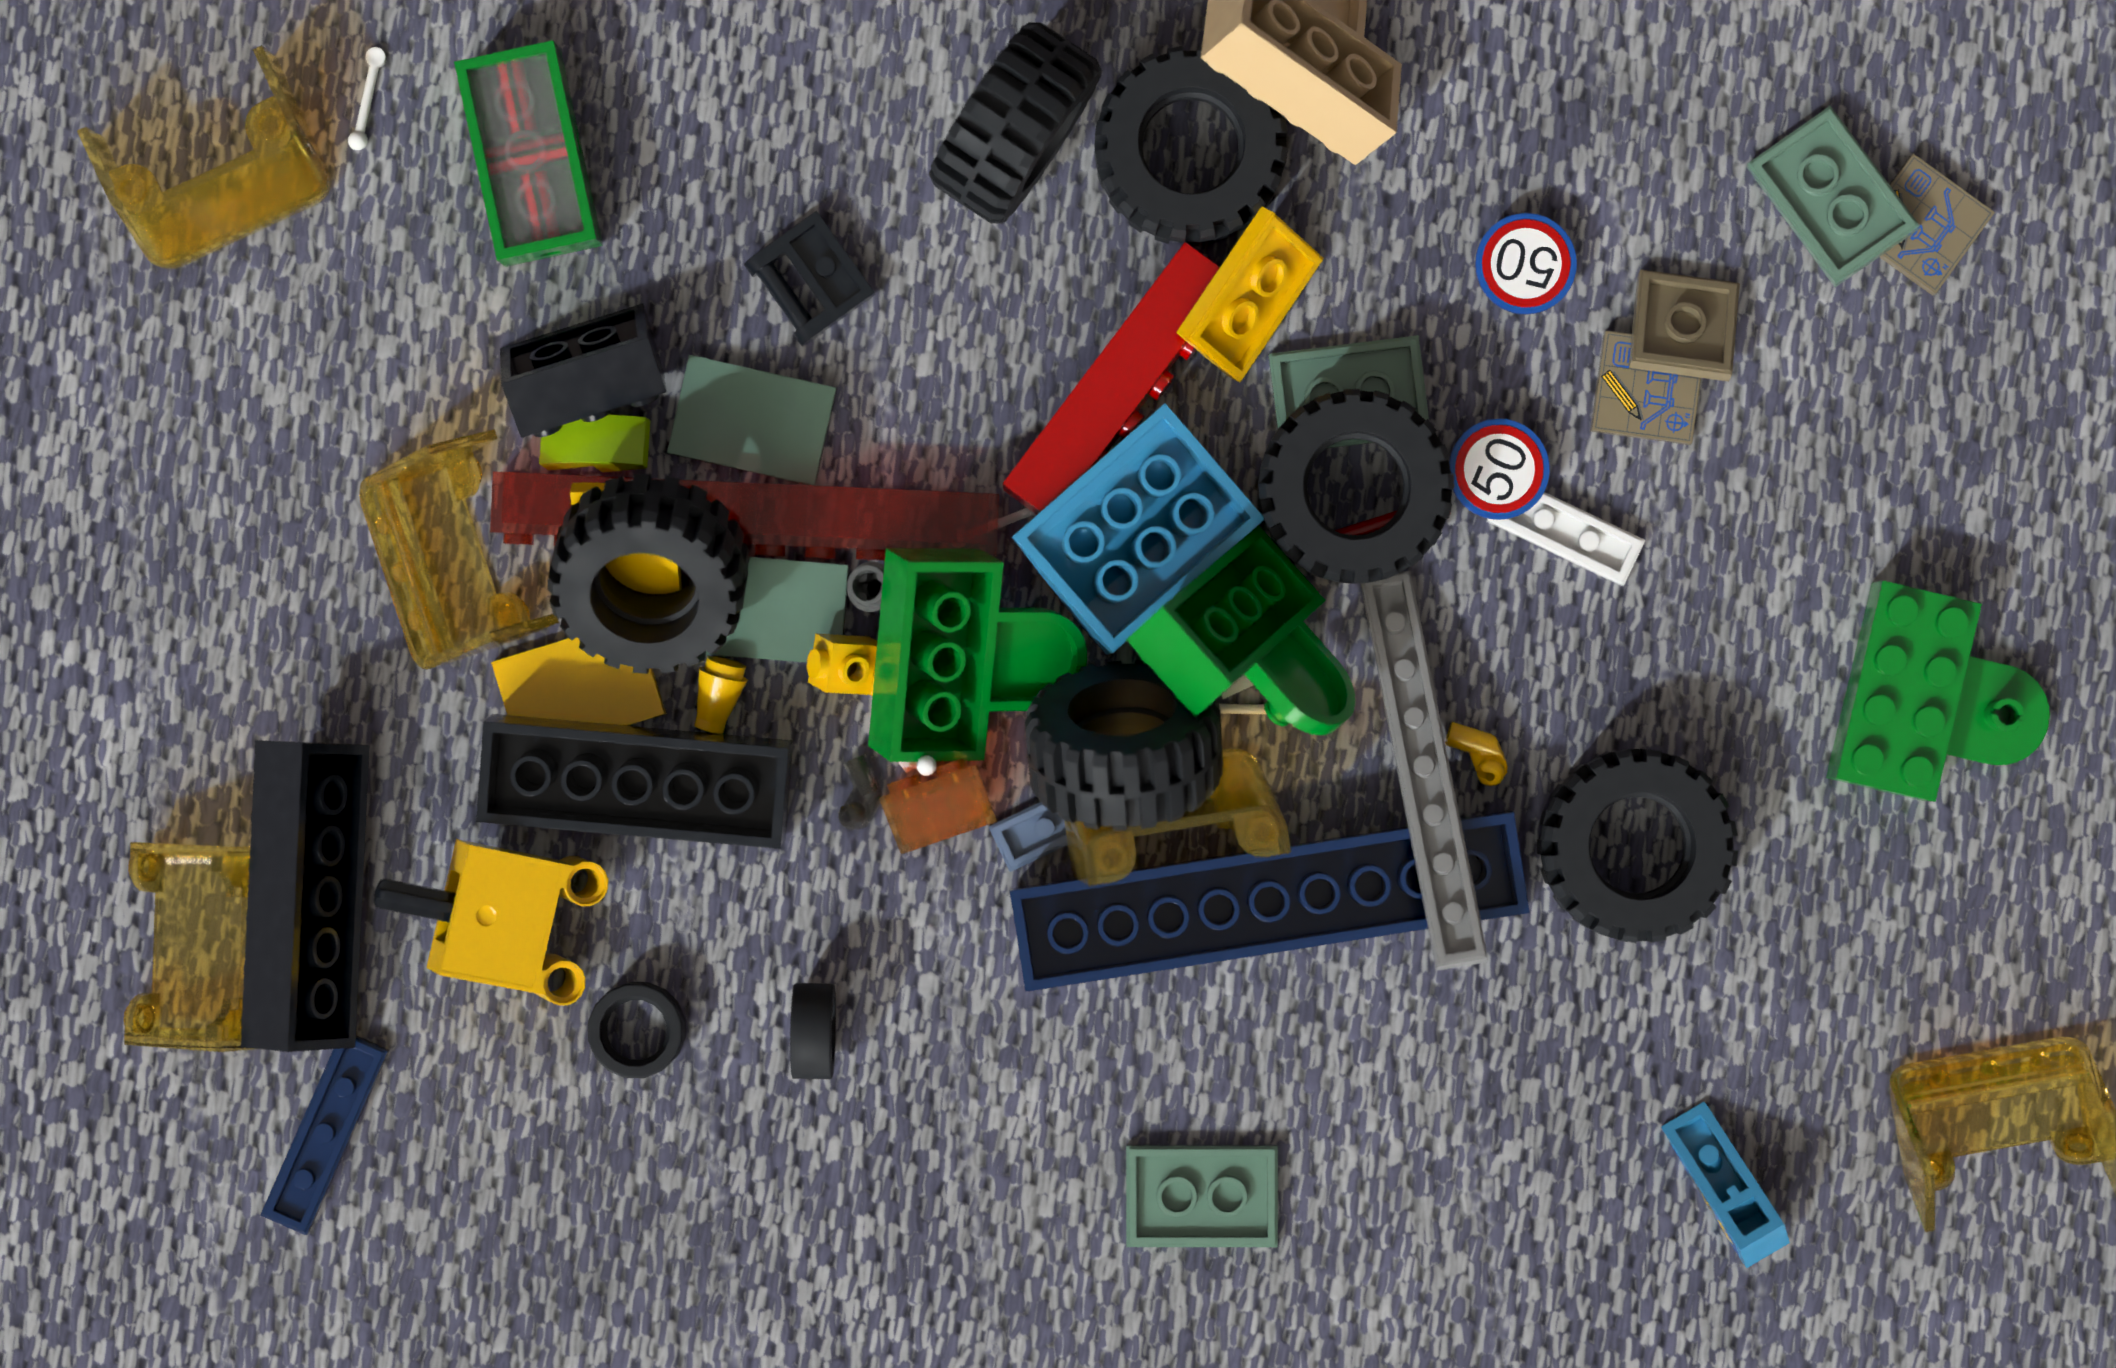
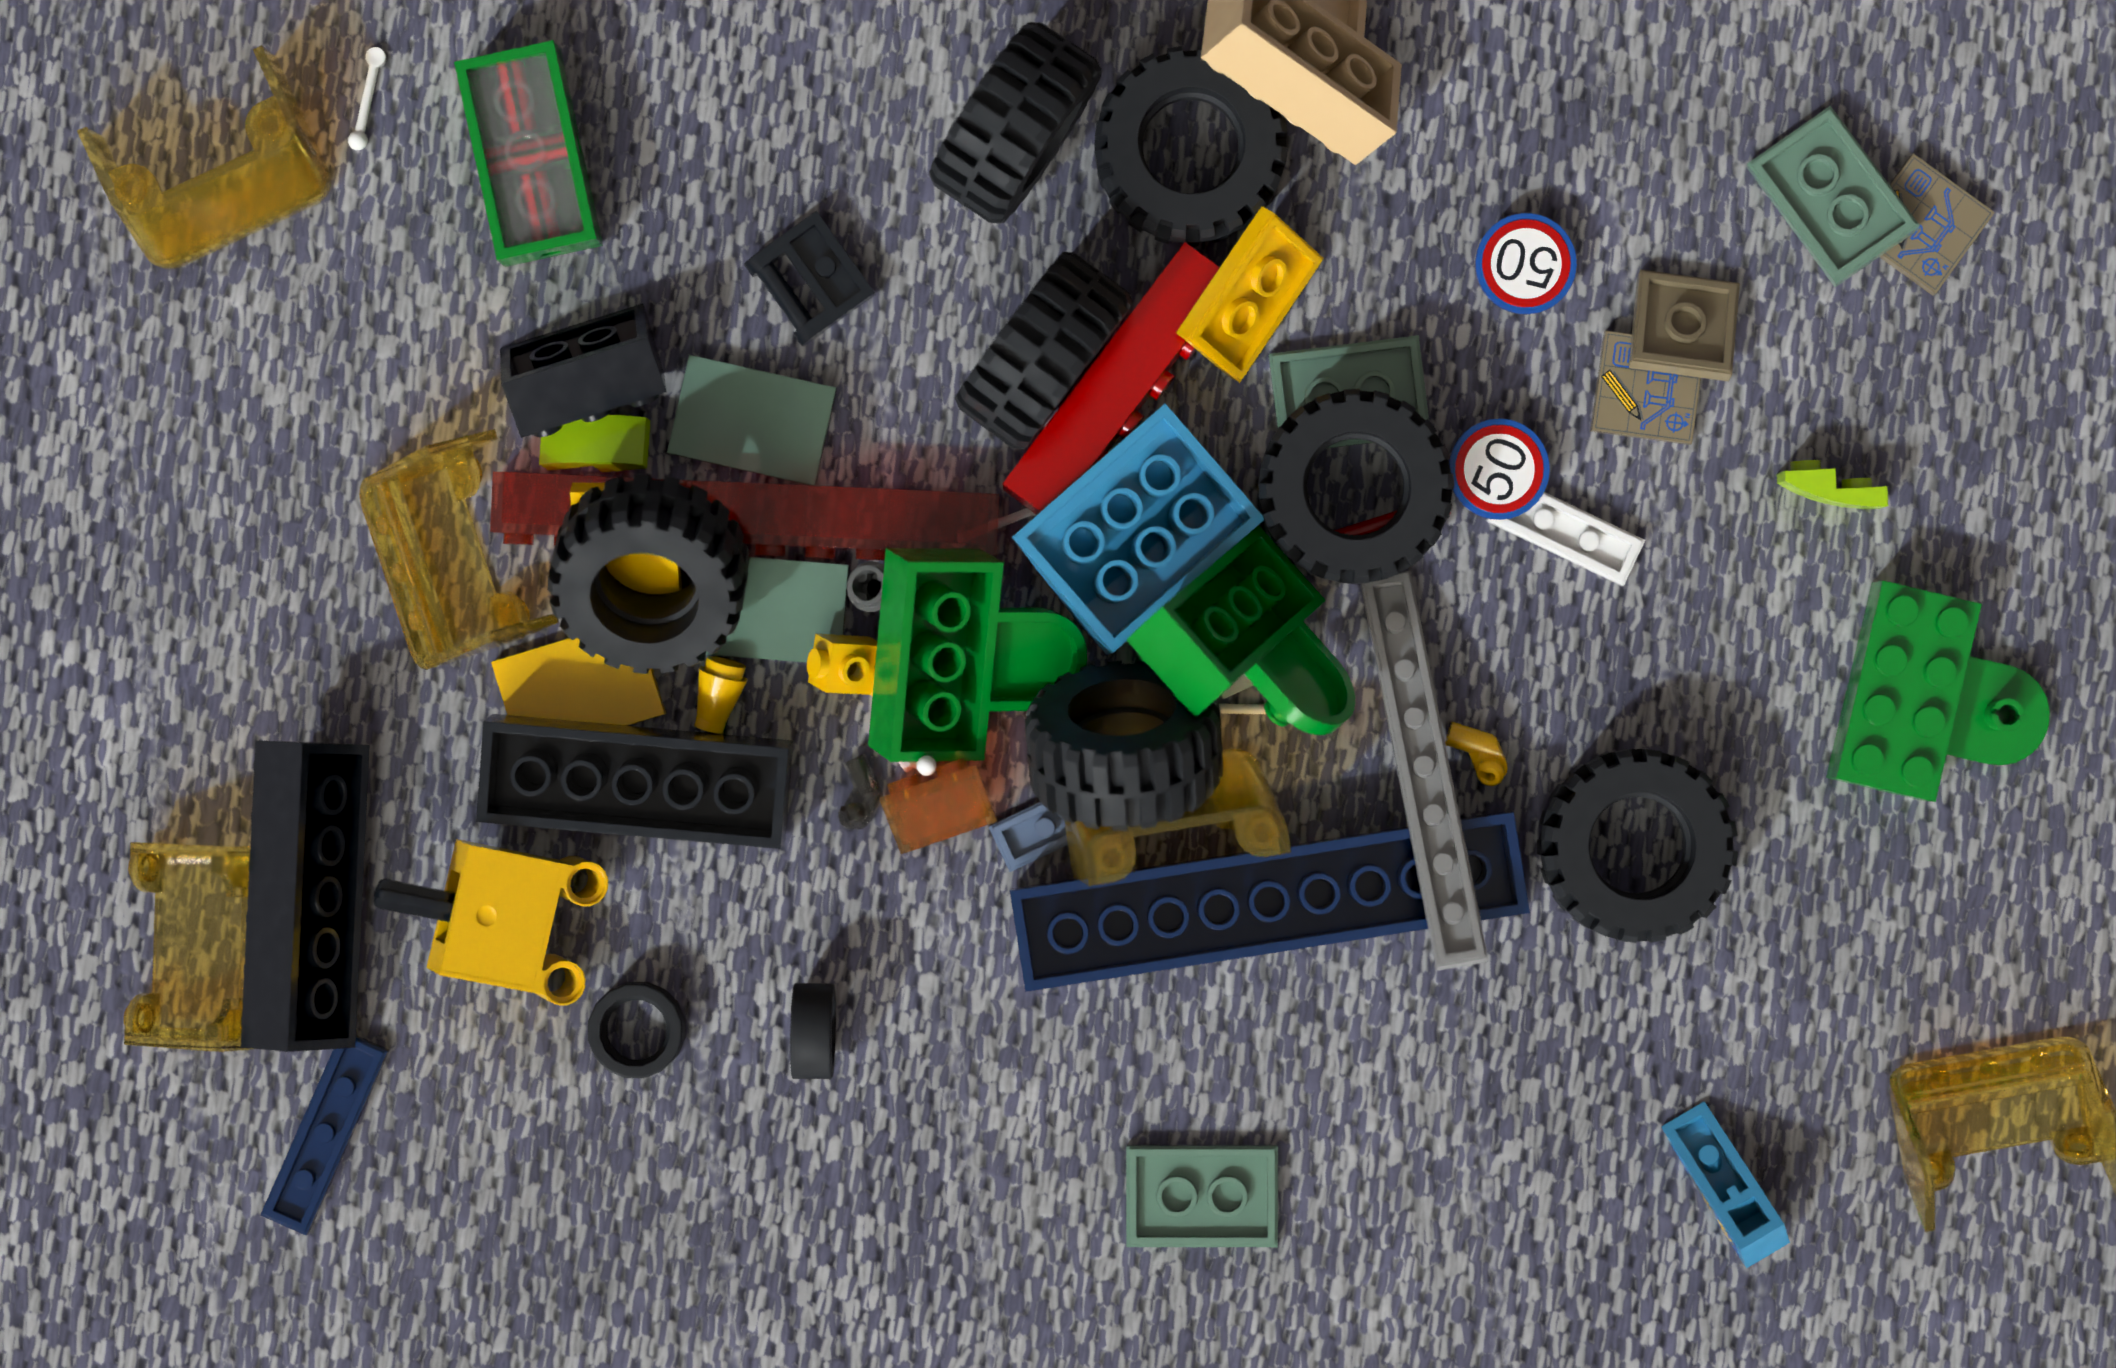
none -> black tyre [955,251,1133,450]
none -> lime slope [1777,460,1888,509]

